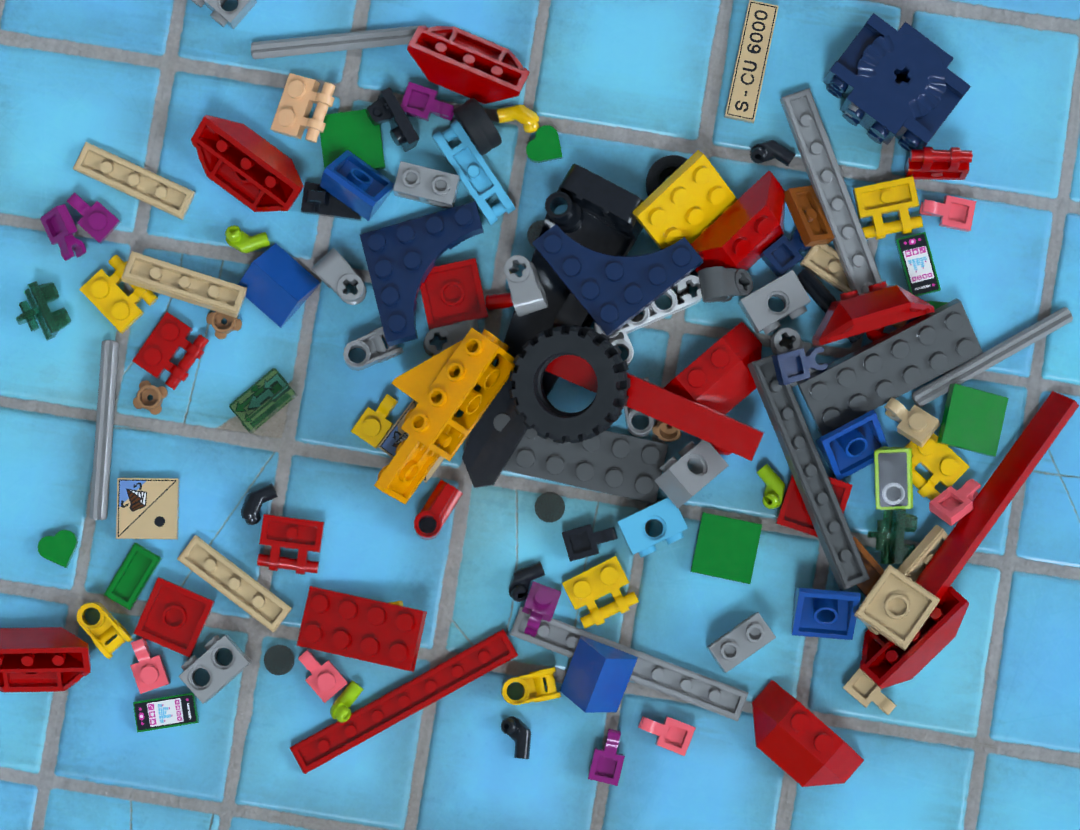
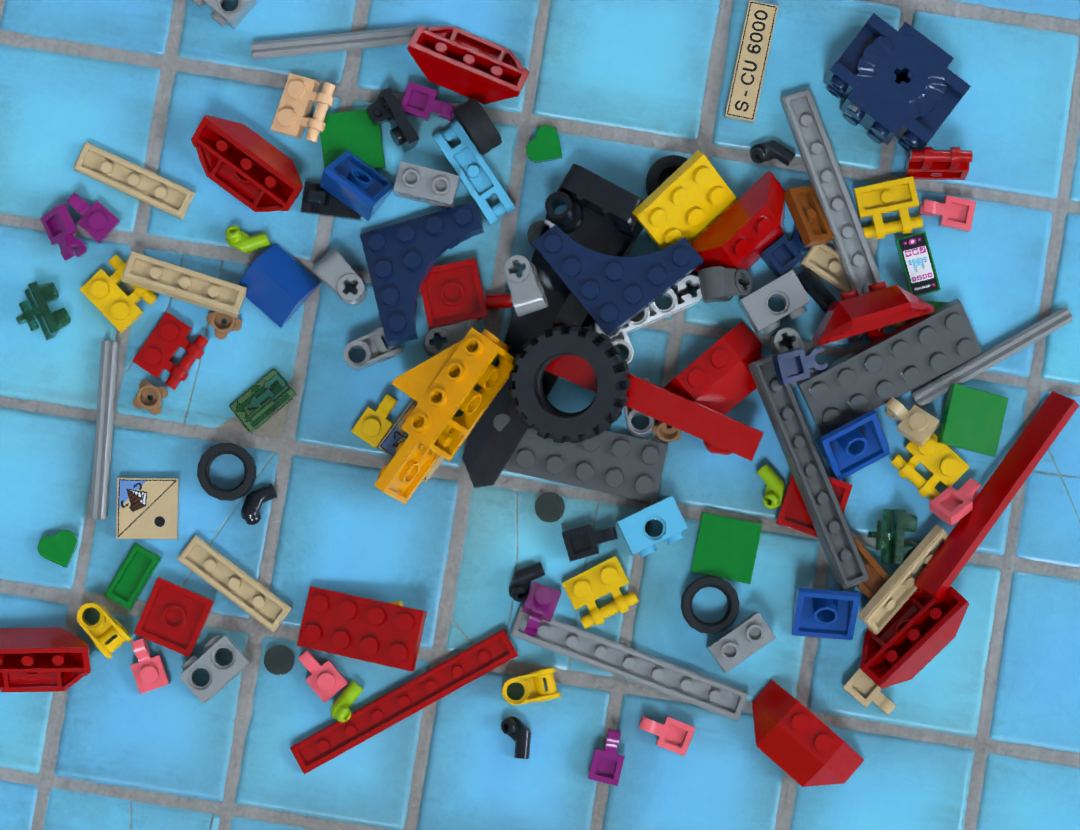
tile [133,693,199,733] -> none
red plate [257,514,325,575] -> none
red piece [414,480,463,540] -> none
yellow arm [497,104,539,133] -> none
blue slope [560,636,638,713] -> none
light grey brick [654,440,729,508] -> none
tan tile [854,565,940,651] -> none
slope [874,446,913,510] -> none
none -> black tyre [197,443,256,501]
none -> black tyre [681,576,740,634]

